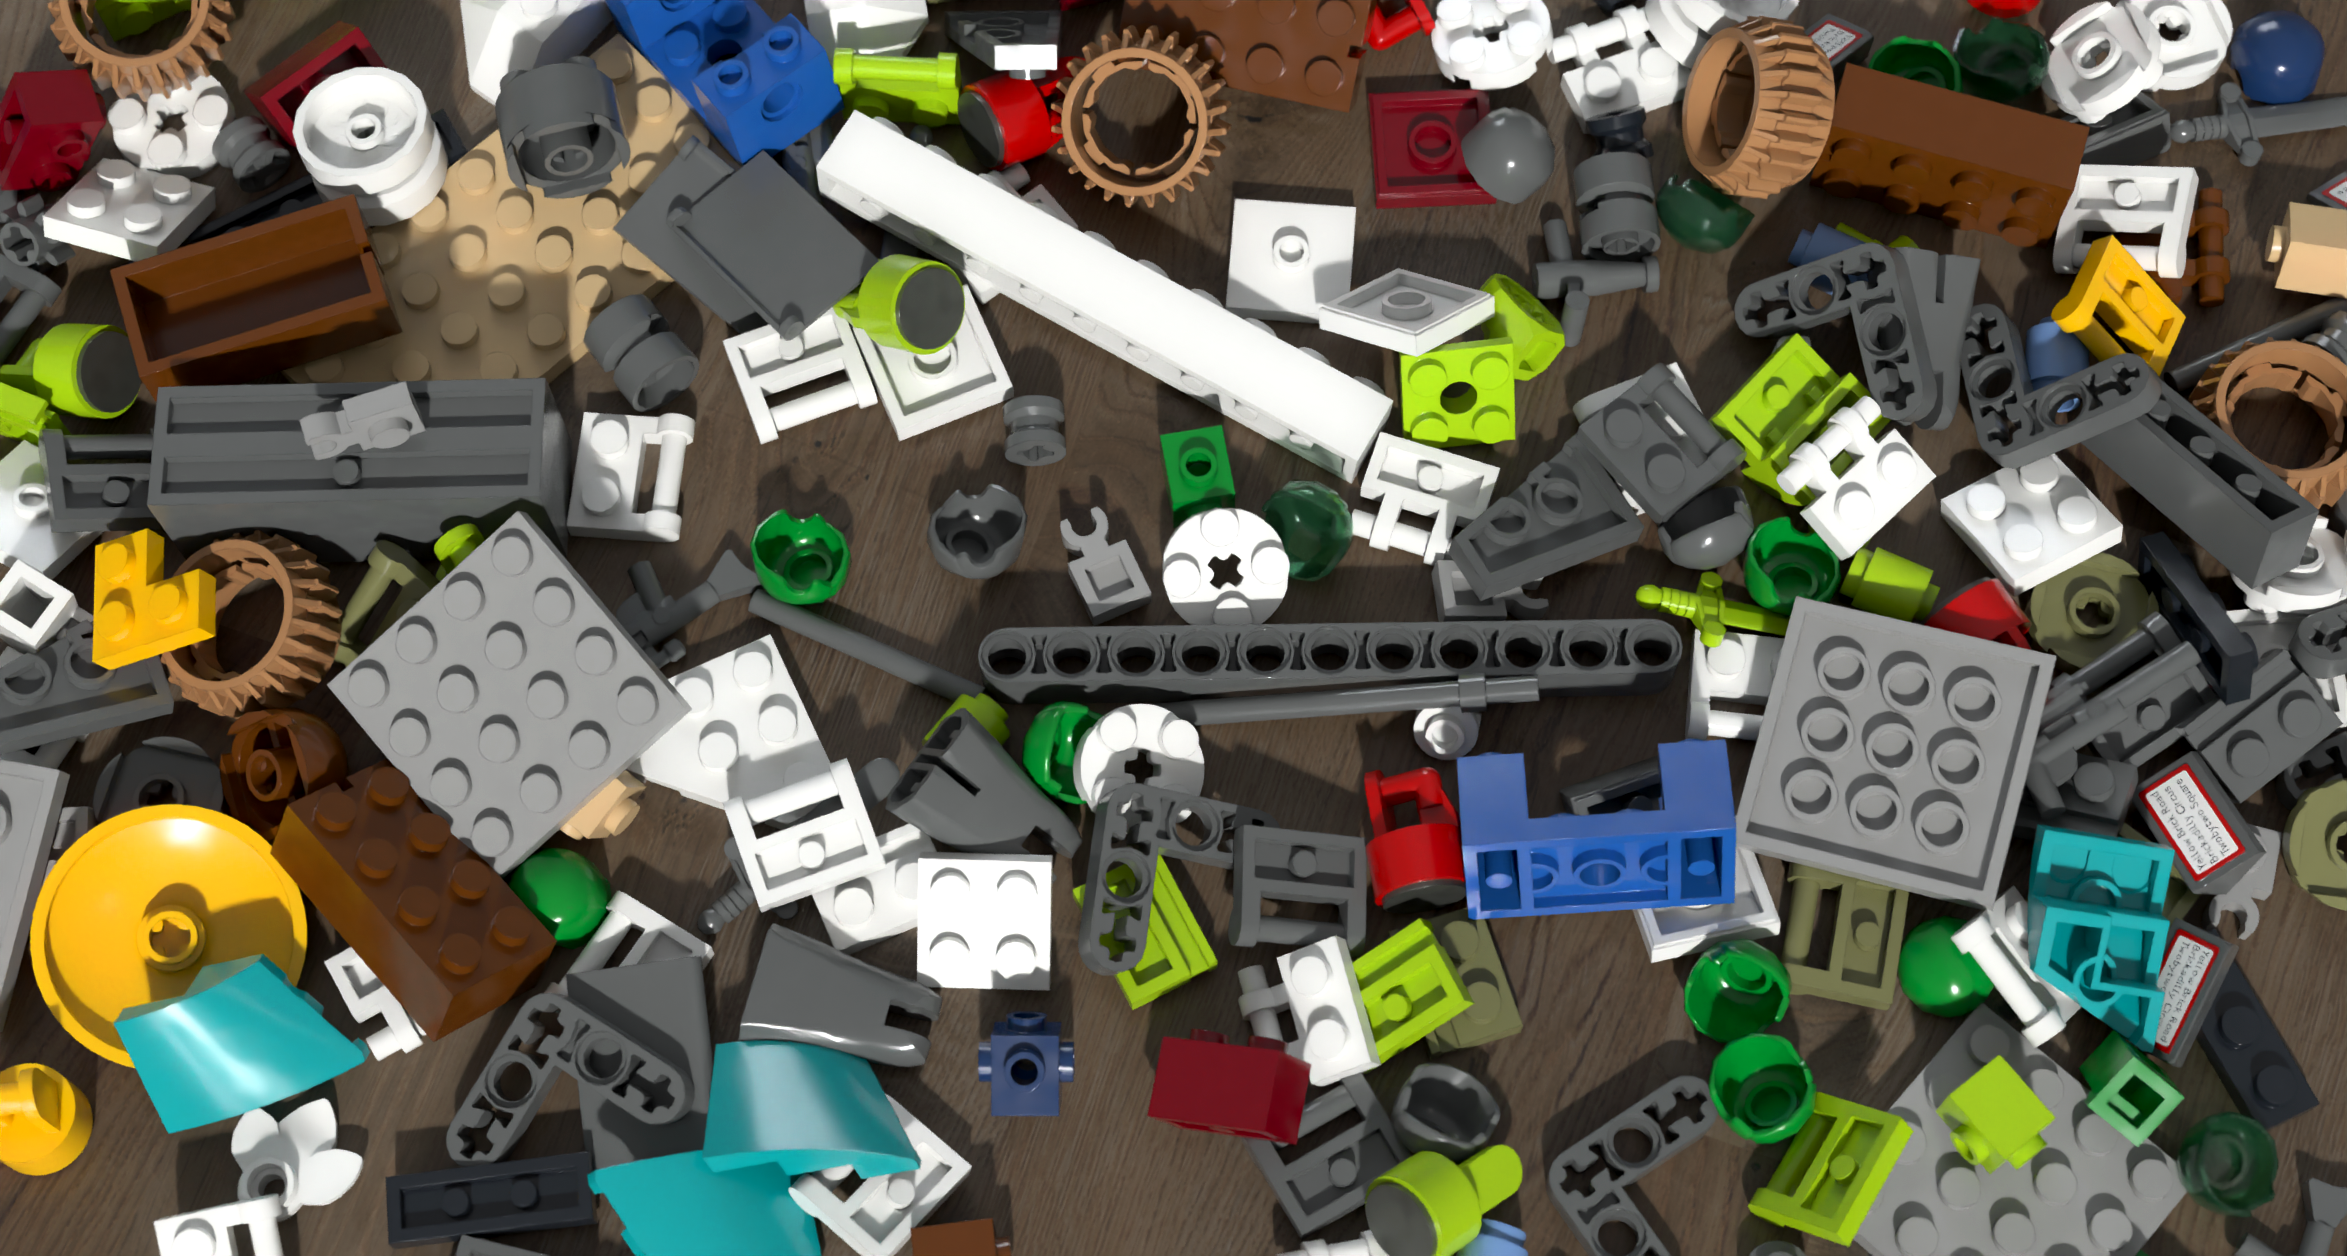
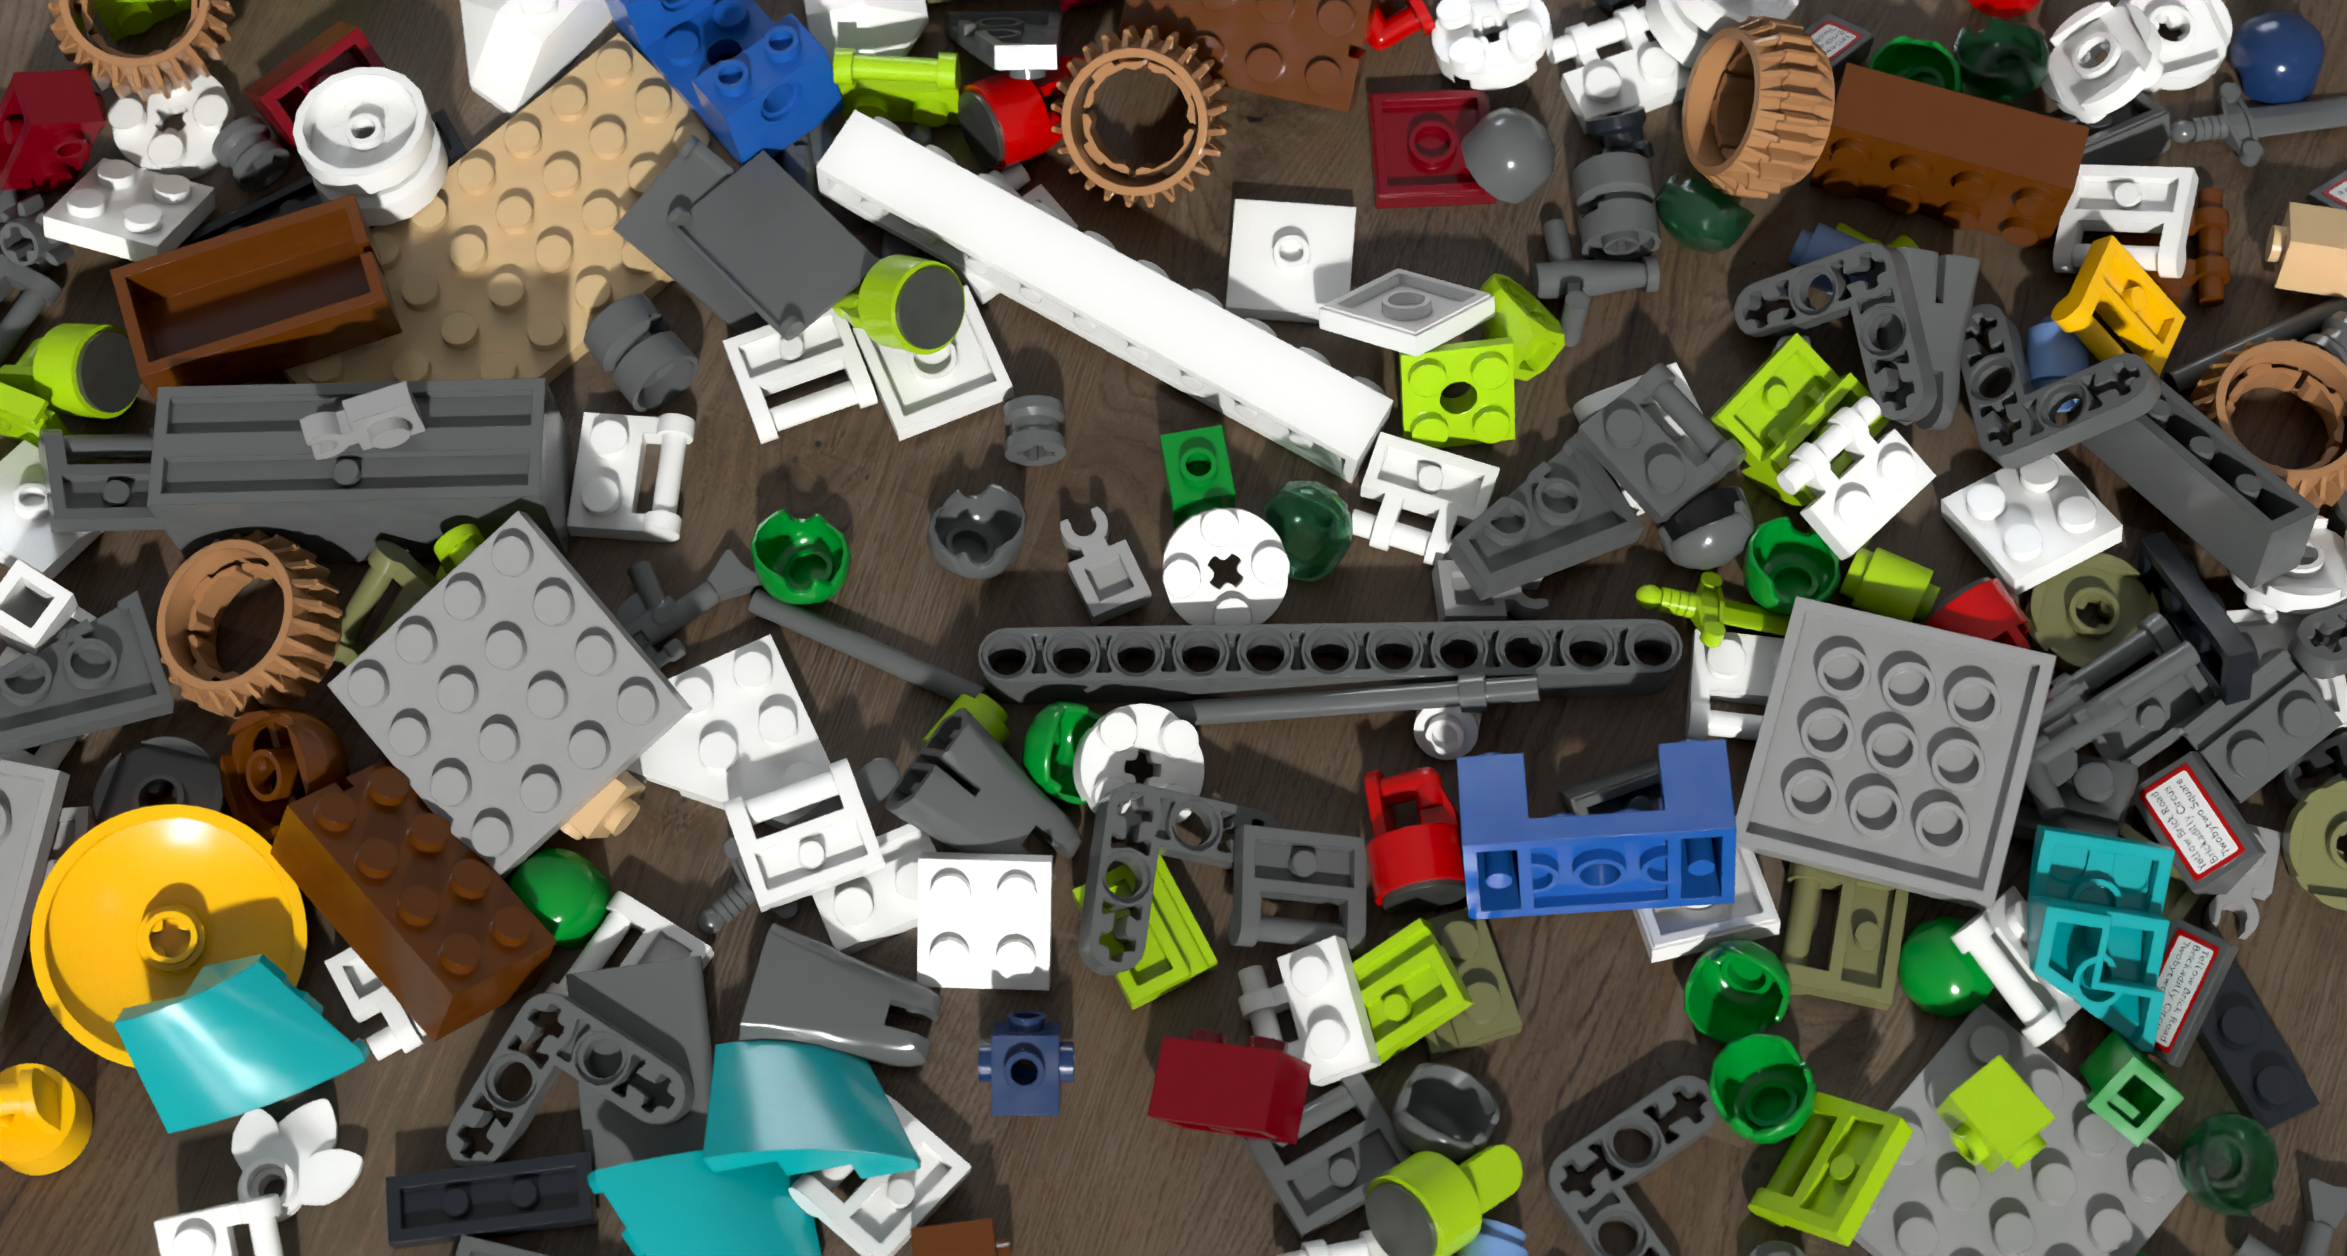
yellow plate [92,528,216,670] -> none
dark grey brick [495,56,631,199] -> none

